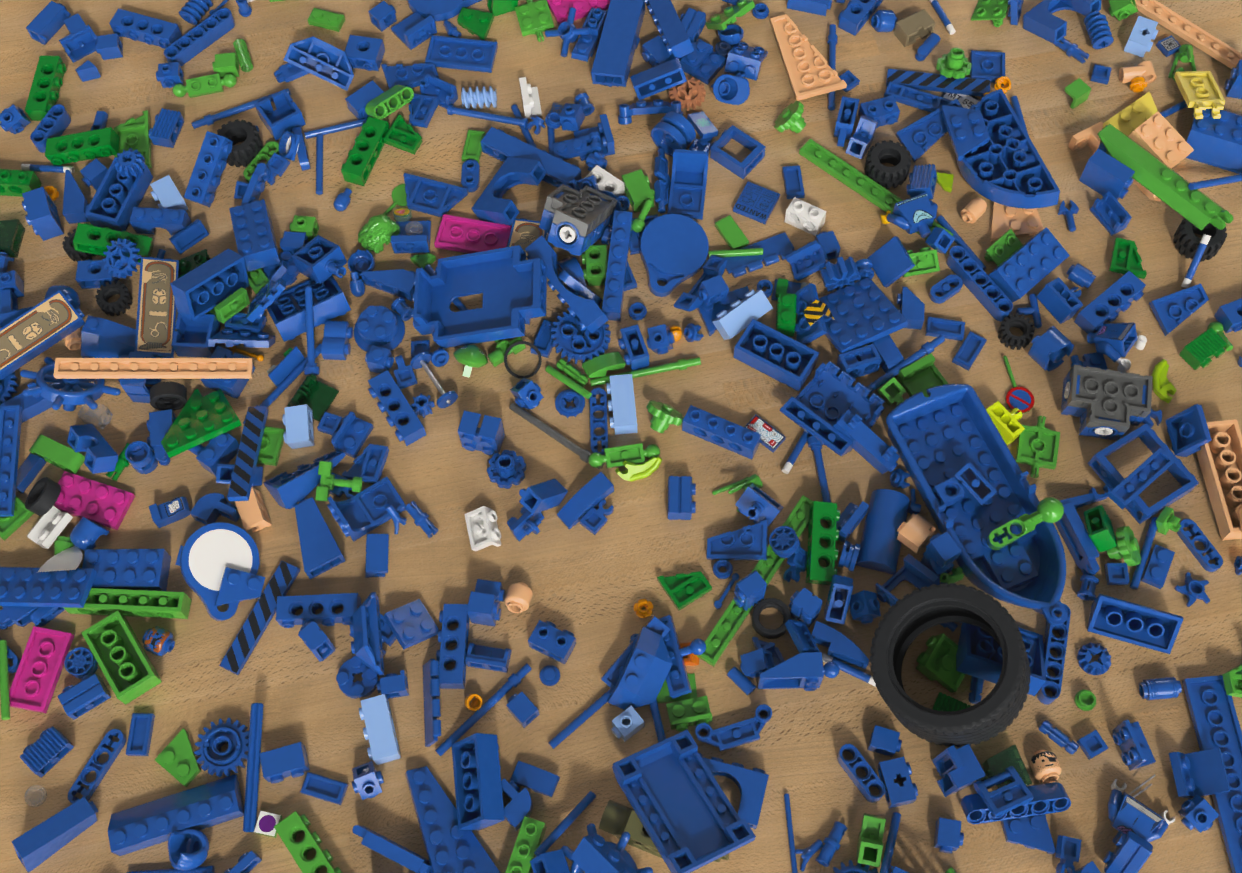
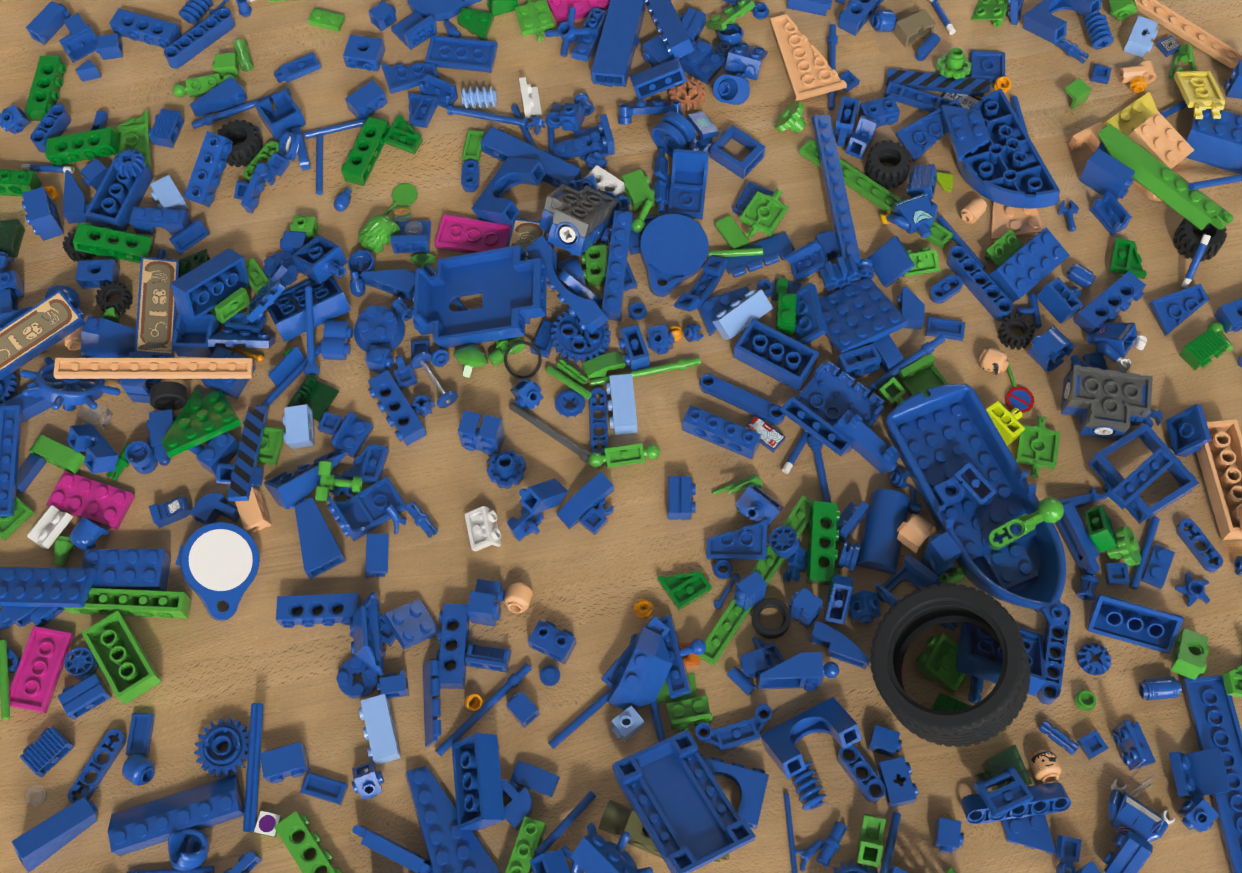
black tyre [25,477,61,516] -> none
white sticker [38,546,82,572] -> none
blue gear [102,238,141,279] -> none
blue head [142,626,175,656] -> none
bright green wing [155,729,201,787] -> none
blue brick [156,62,184,88] -> none
blue wing [215,567,265,606] -> none
tile [219,561,300,675] -> none
blue brick [229,199,281,272] -> none
blue wedge [284,36,354,91] -> none
blue brick [298,621,336,662] -> none
bright green beam [365,84,414,119] -> none
blue wing [404,173,468,217] -> none
lime piece [615,456,662,482] -> none
bright green plant [646,400,684,433] -> none
blue brick [698,275,729,306] -> none
blue tile [782,165,805,199] -> none
white brick [785,197,827,236] -> none
blue plate [785,619,820,653] -> none
sticker [803,300,835,326] -> none
blue bar [822,653,876,687] -> none
blue plate [925,227,955,254] -> none
blue plate [932,744,986,797] -> none
blue tile [952,331,987,371] -> none
lime piece [1151,359,1177,403] -> none
bright green tile [1156,506,1181,535] -> none
none -> bright green tile [101,307,120,323]
none -> blue head [122,754,155,786]
none -> blue slope [190,77,247,117]
none -> blue piece [699,374,785,425]
none -> bright green plate [740,189,789,238]
none -> blue arch [760,697,862,779]
none -> blue piece [791,761,828,811]
none -> blue plate [812,115,861,264]
none -> light nougat head [979,347,1009,375]
none -> bright green brick [1170,628,1210,680]

